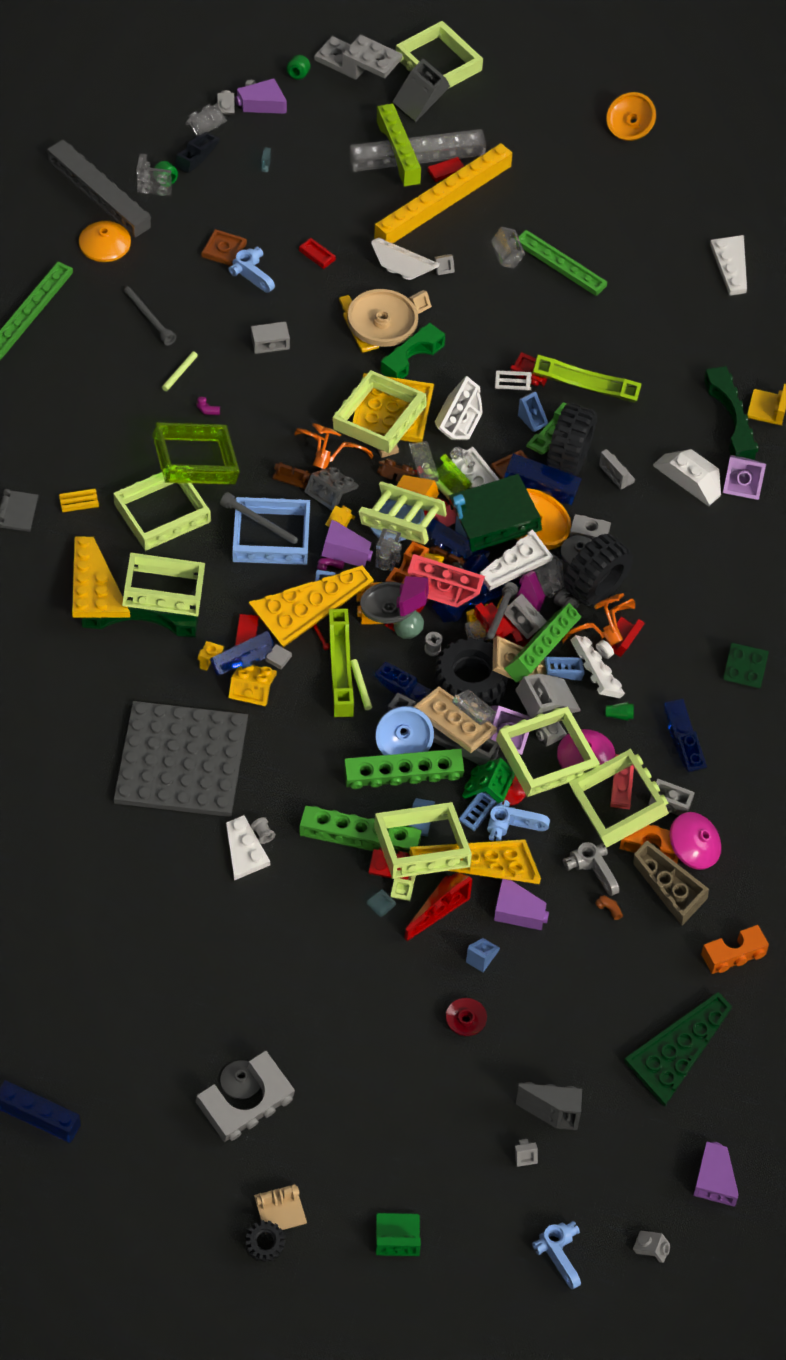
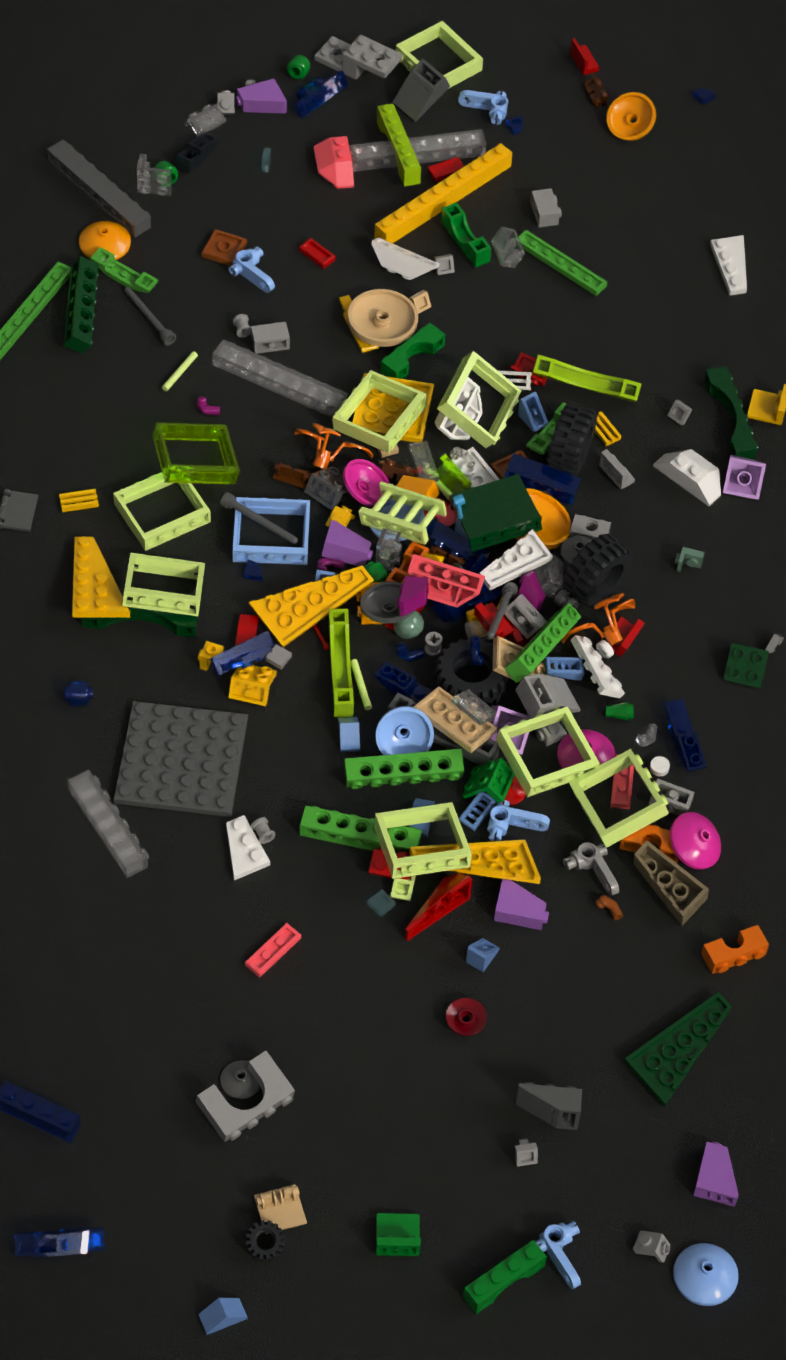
none -> clear blue slope [14,1227,105,1257]
none -> dark green brick [63,256,99,354]
none -> clear blue head [64,681,93,706]
none -> clear brick [68,770,149,878]
none -> bright green slope [90,247,158,293]
none -> medium blue slope [199,1298,248,1335]
none -> clear brick [213,339,348,418]
none -> light grey bush [233,314,251,338]
none -> clear blue tile [244,560,263,581]
none -> coral tile [245,923,301,978]
none -> clear blue bracket [295,71,348,118]
none -> coral wedge [313,136,354,189]
none -> medium blue slope [338,717,360,752]
none -> dark pink dish [343,459,390,507]
none -> green head [364,561,389,582]
none -> clear blue arm [397,644,425,661]
none -> yellowish green window [437,351,522,448]
none -> green arch [441,202,491,268]
none -> light blue piece [458,90,508,125]
none -> green arch [463,1240,547,1314]
none -> clear blue arm [470,636,485,665]
none -> clear blue tile [506,115,523,135]
none -> light grey brick [530,188,562,228]
none -> red panel [570,38,599,75]
none -> reddish brown hinge [584,73,609,107]
none -> yellow tile [594,411,621,446]
none -> clear arm [636,724,657,747]
none -> white tile [650,756,670,776]
none -> light grey tile [667,400,692,425]
none -> light blue dish [673,1243,738,1306]
none -> sand green bracket [675,547,704,572]
none -> clear blue tile [693,89,716,105]
none -> light grey tile [765,634,784,653]

